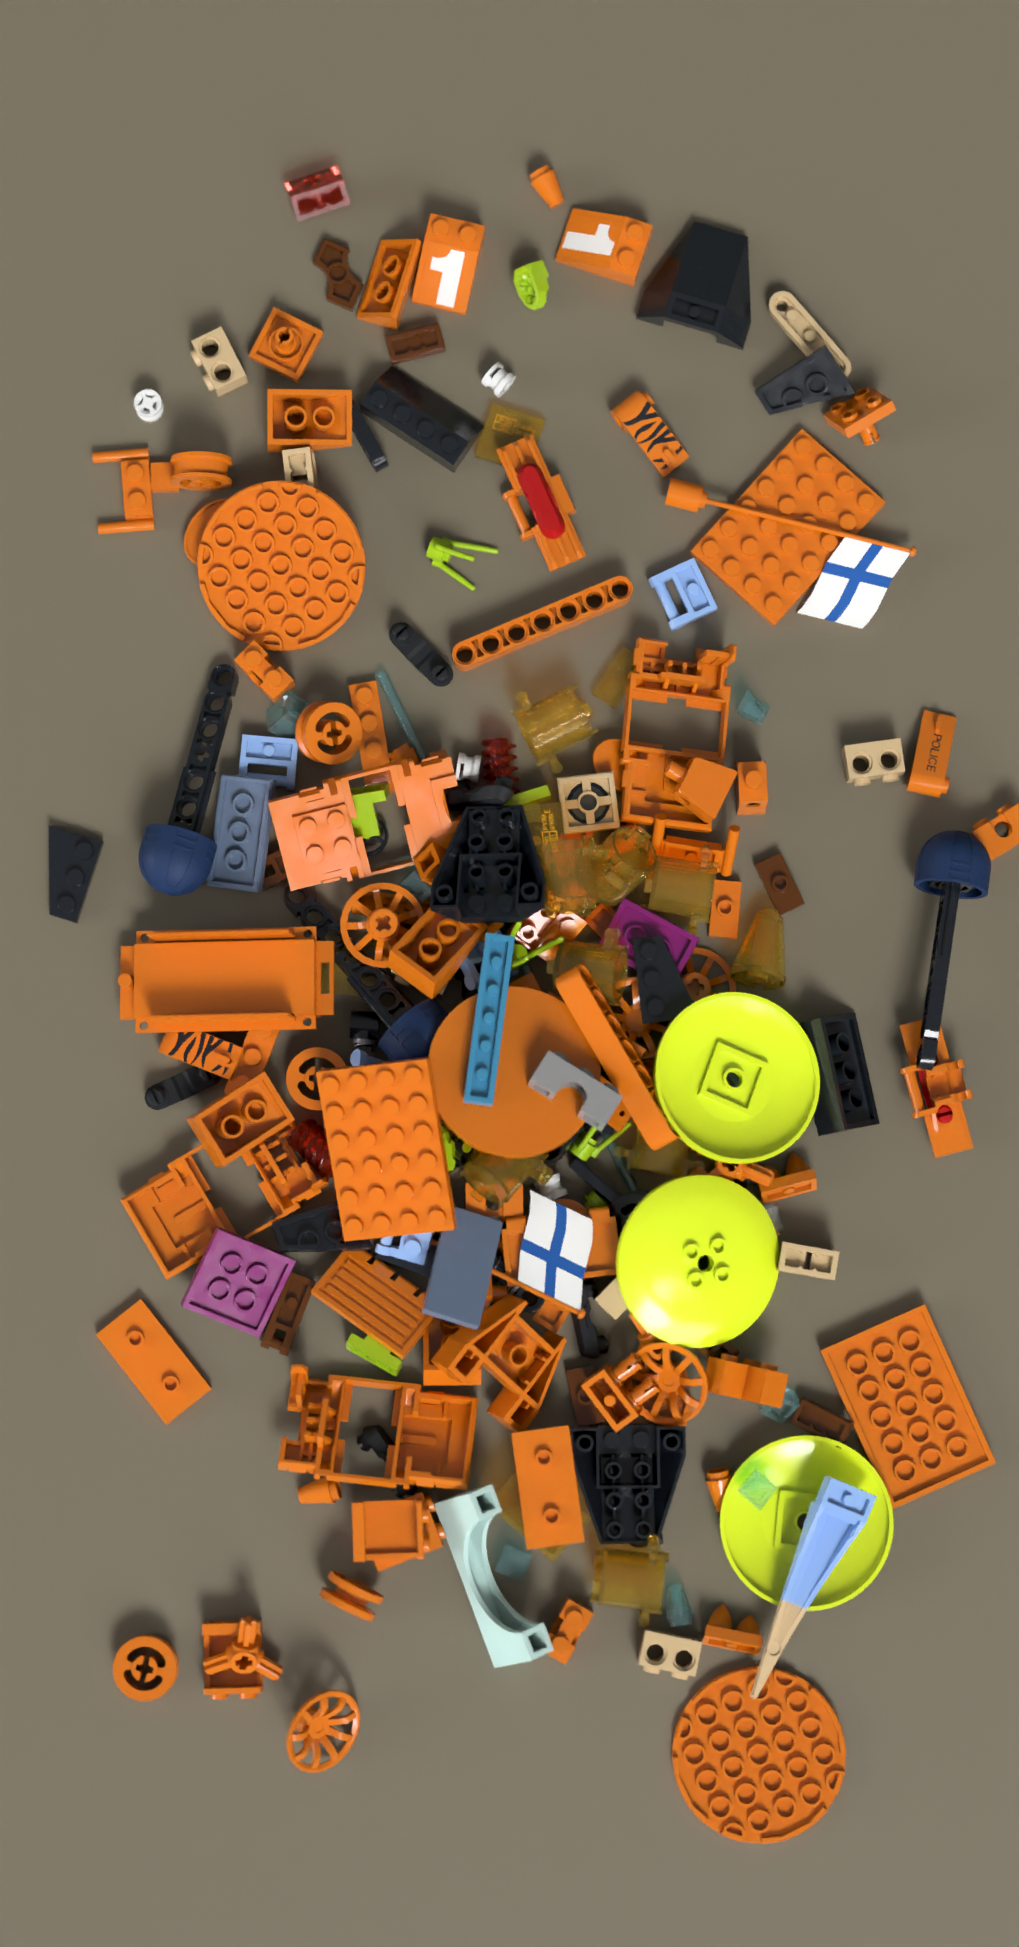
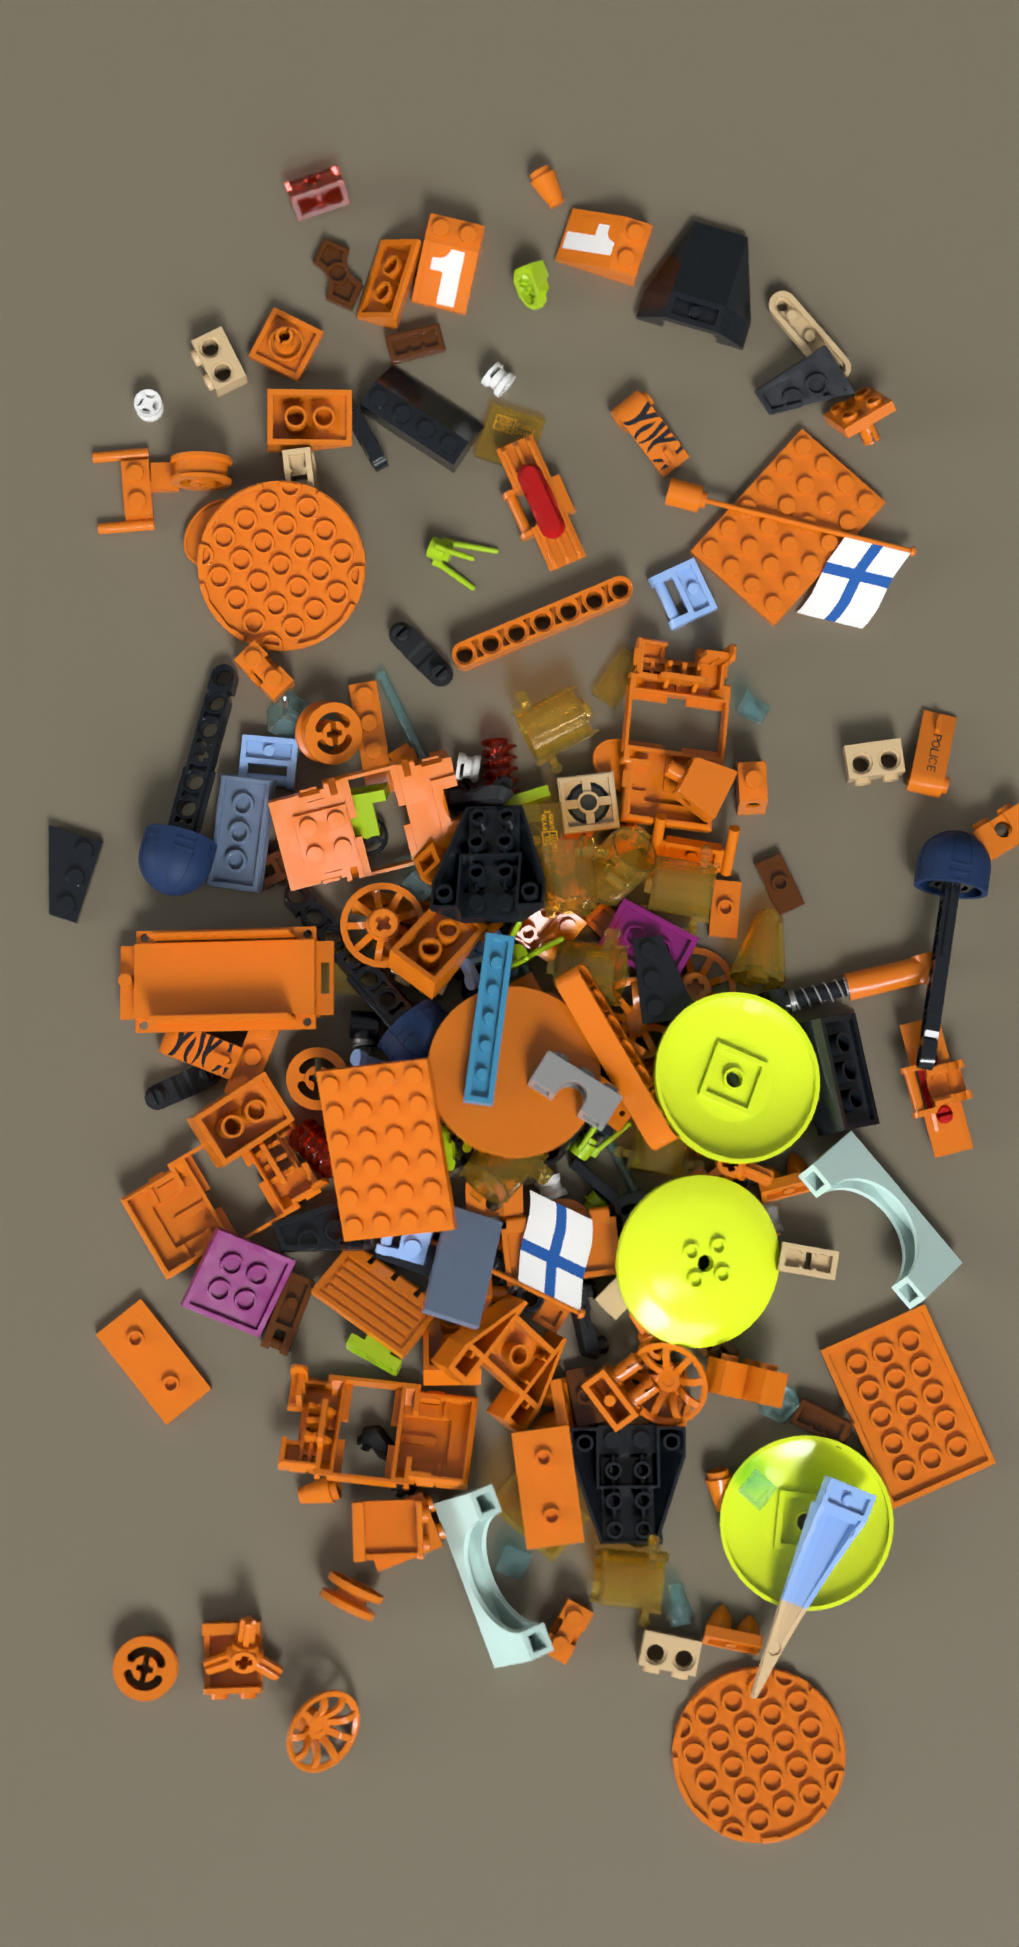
none -> orange tile [532,1377,575,1430]
none -> orange piece [758,952,932,1016]
none -> light aqua arch [798,1131,963,1309]

